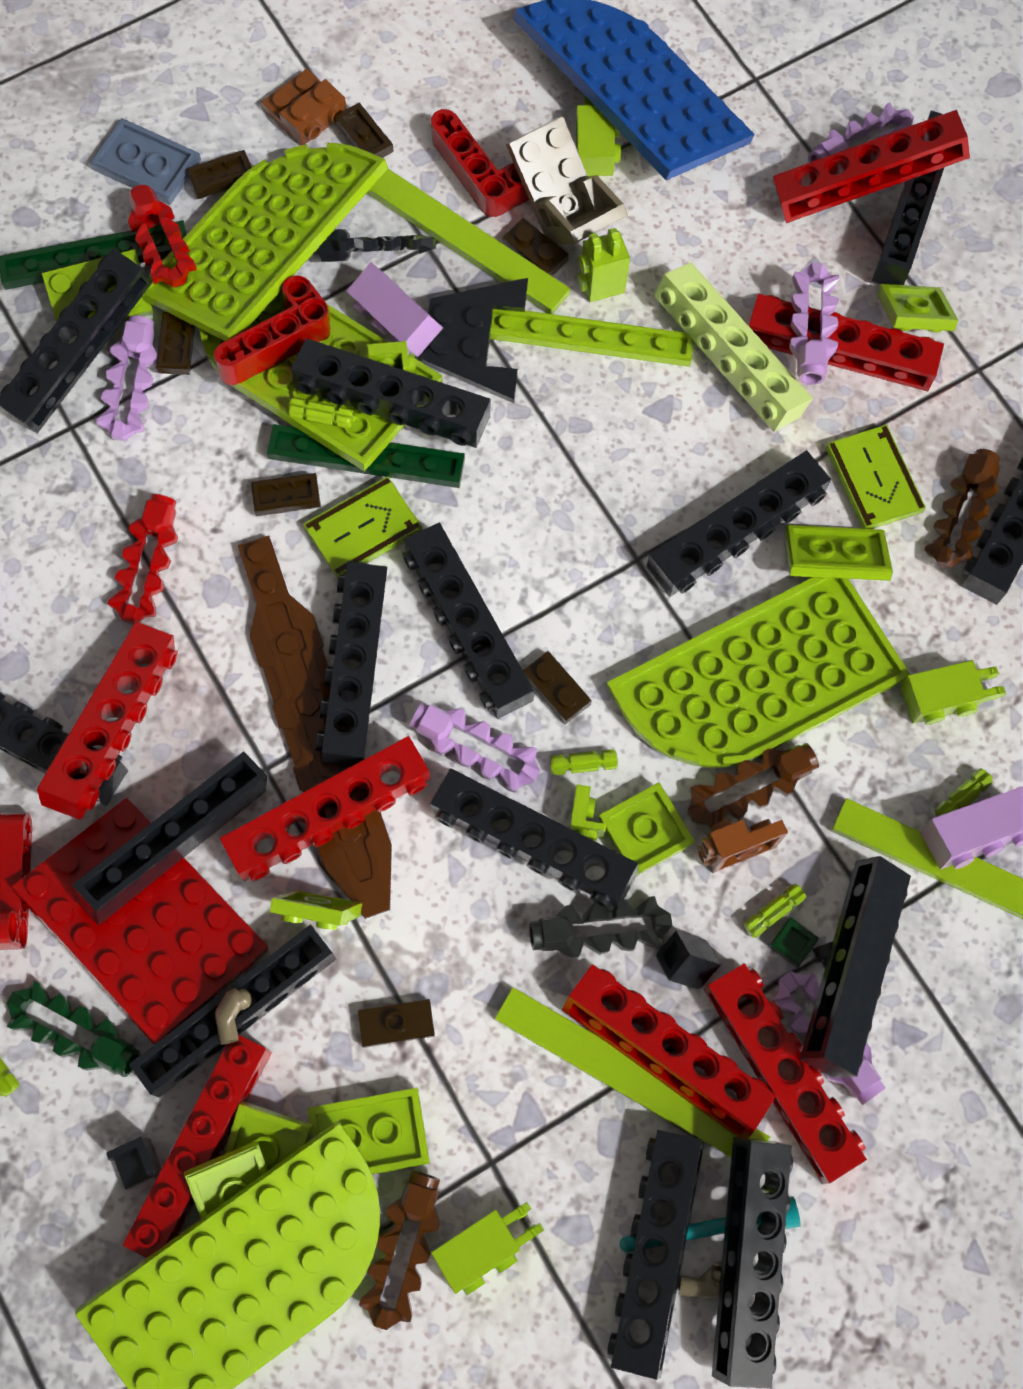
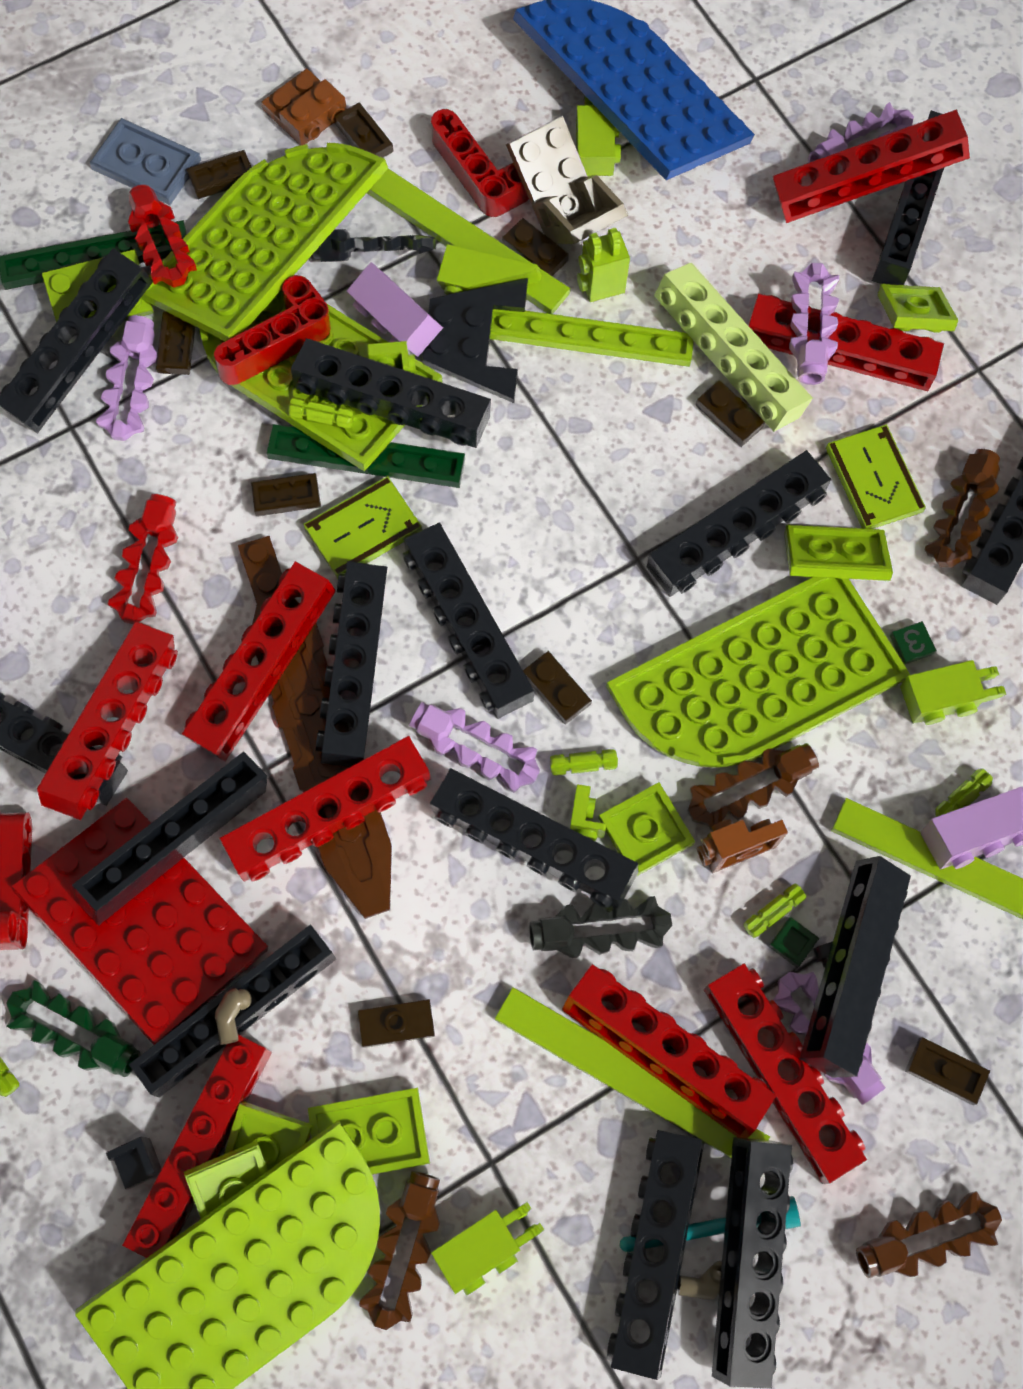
lime plate [270,890,362,930] -> none
black panel [655,930,721,989] -> none
none -> red brick [182,561,336,762]
none -> lime slope [437,244,542,295]
none -> dark brown plate [696,380,765,447]
none -> reddish brown sword [856,1191,1002,1278]
none -> dark green tile [890,621,937,665]
none -> dark brown plate [905,1037,990,1105]

